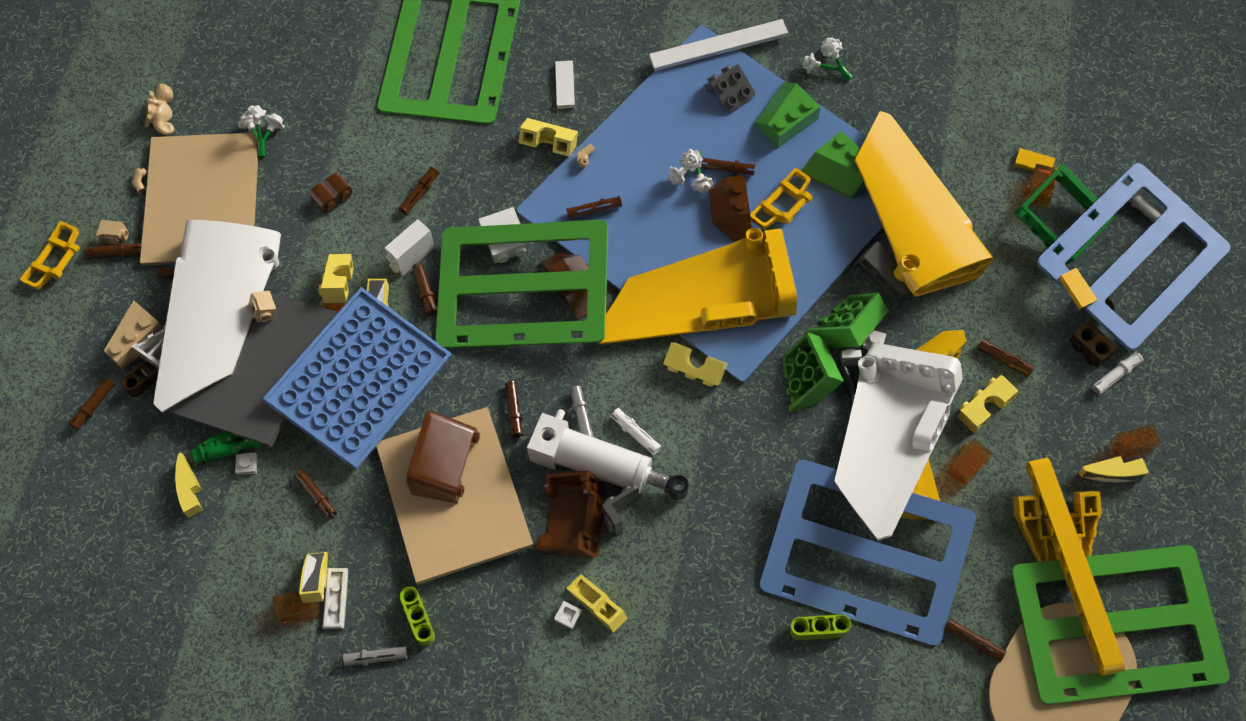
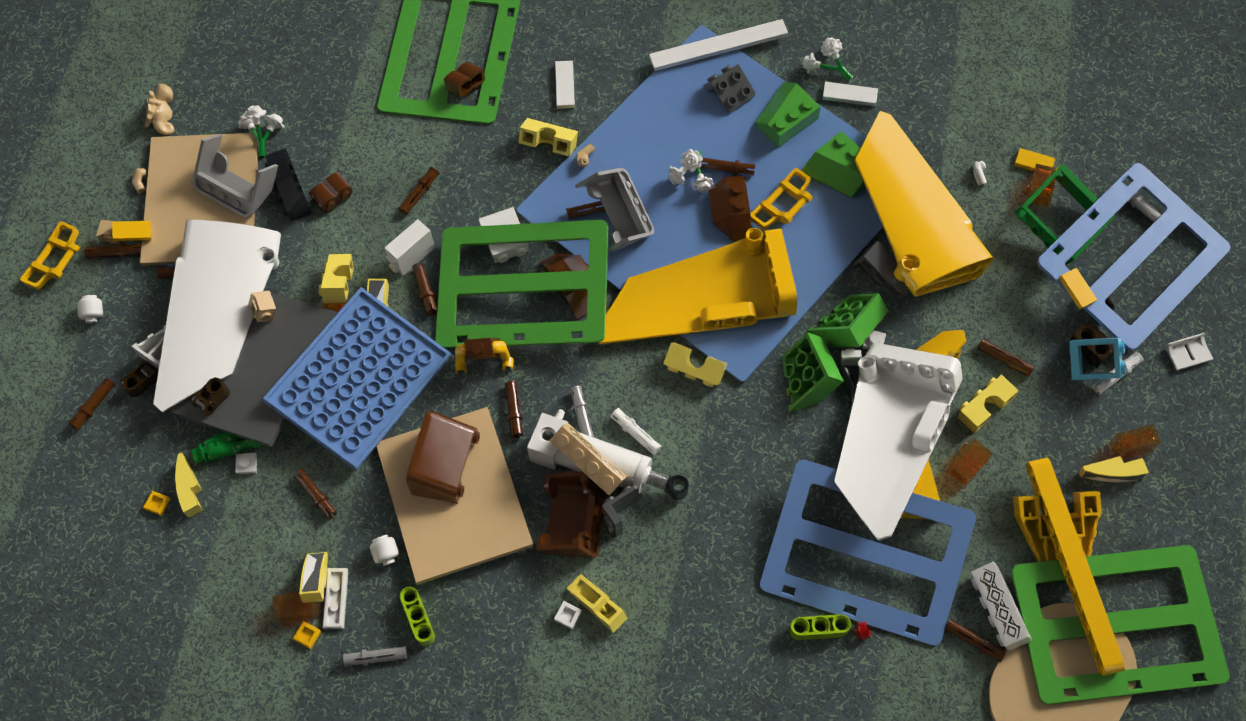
tan wedge [104,300,164,371] -> none
none -> white head [77,295,103,324]
none -> yellow tile [112,221,151,241]
none -> yellow tile [143,491,171,516]
none -> dark brown piece [191,377,230,416]
none -> light grey windscreen [192,134,278,217]
none -> black wedge [264,148,312,221]
none -> yellow tile [292,621,322,649]
none -> white head [369,535,399,566]
none -> reddish brown brick [444,62,485,97]
none -> torso [455,338,514,374]
none -> tan brick [549,423,627,495]
none -> light grey windscreen [575,168,654,253]
none -> white tile [822,82,878,106]
none -> red plate [854,621,871,641]
none -> white brick [971,561,1032,651]
none -> white arm [973,161,987,186]
none -> medium azure window [1069,338,1126,380]
none -> white piece [1165,333,1213,371]

